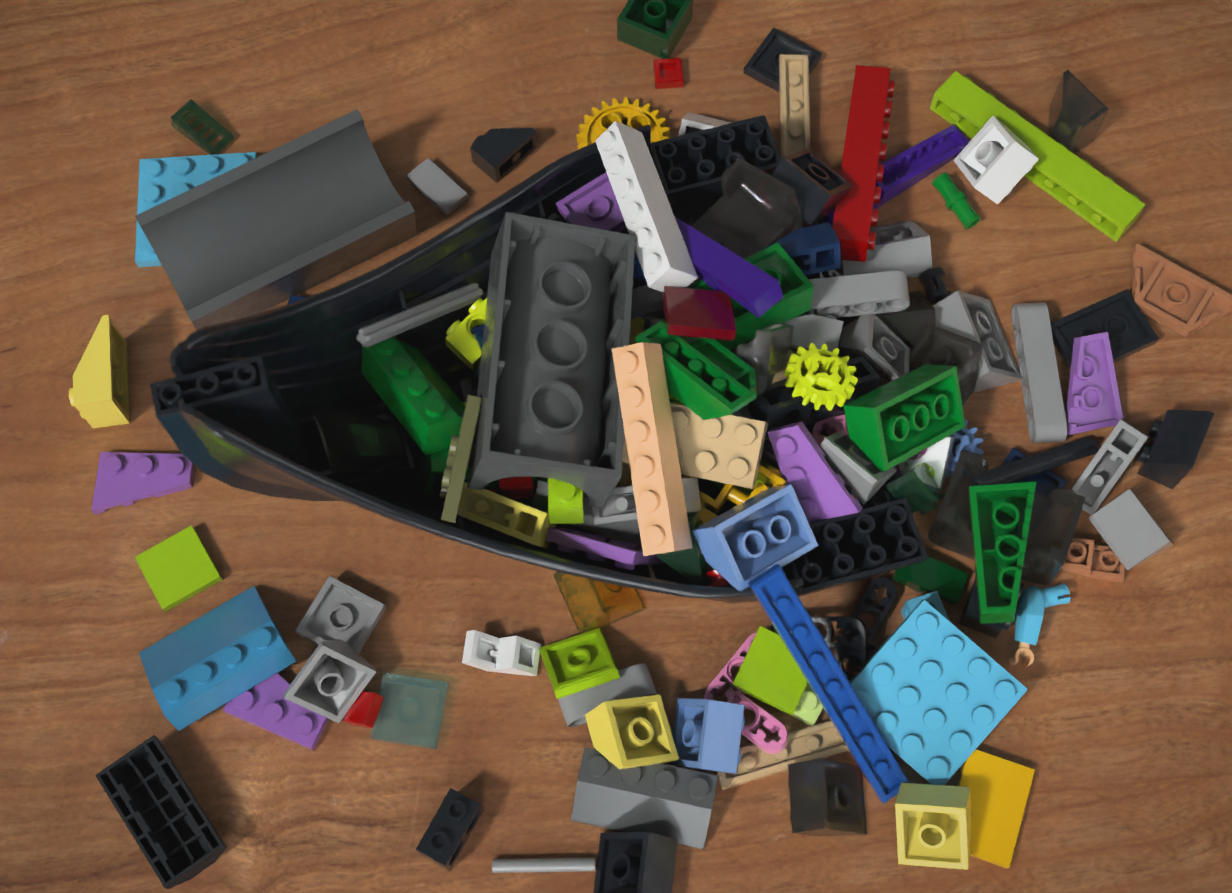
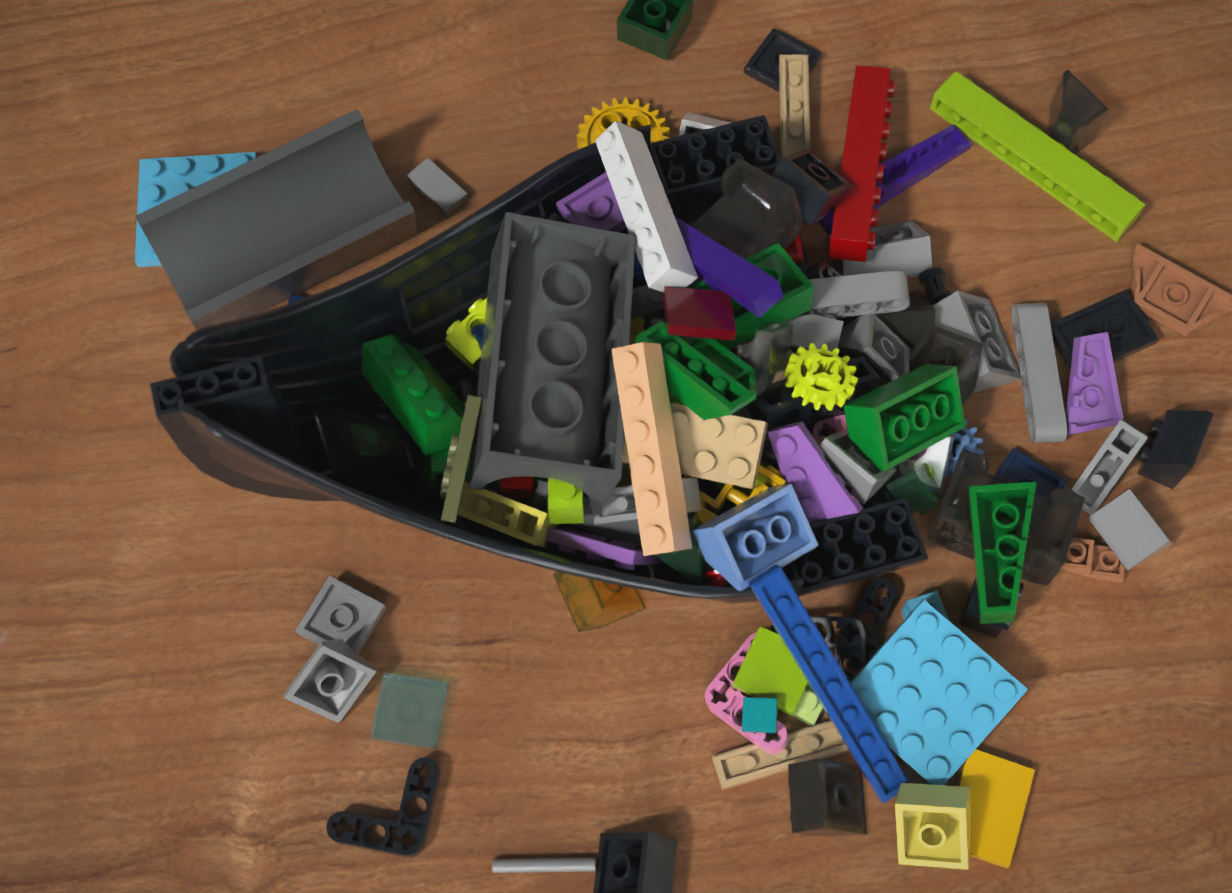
light yellow slope [69,315,130,429] -> none
medium lavender wing [91,452,195,515] -> none
black piece [95,735,227,889] -> none
lime tile [134,525,223,612] -> none
dark azure slope [139,586,296,731] -> none
clear green slope [171,99,234,155] -> none
medium lavender wing [223,673,328,751] -> none
red tile [343,691,384,729] -> none
light grey axle [356,283,483,347] -> none
black brick [416,788,484,871] -> none
white slope [462,630,541,676] -> none
black slope [470,128,538,183] -> none
lime tile [539,627,620,699] -> none
light grey beam [558,663,658,728] -> none
dark grey slope [571,747,718,850] -> none
light yellow slope [585,695,679,770] -> none
red tile [653,58,684,89] -> none
medium blue slope [669,698,745,774] -> none
dark blue slope [754,222,841,276] -> none
dark green slope [892,557,968,605] -> none
green pin [932,172,981,230] -> none
white slope [953,116,1039,204] -> none
black axle [970,437,1098,486] -> none
medium azure arm [1008,583,1070,668] -> none
none -> black beam [326,758,440,858]
none -> teal tile [742,697,778,734]

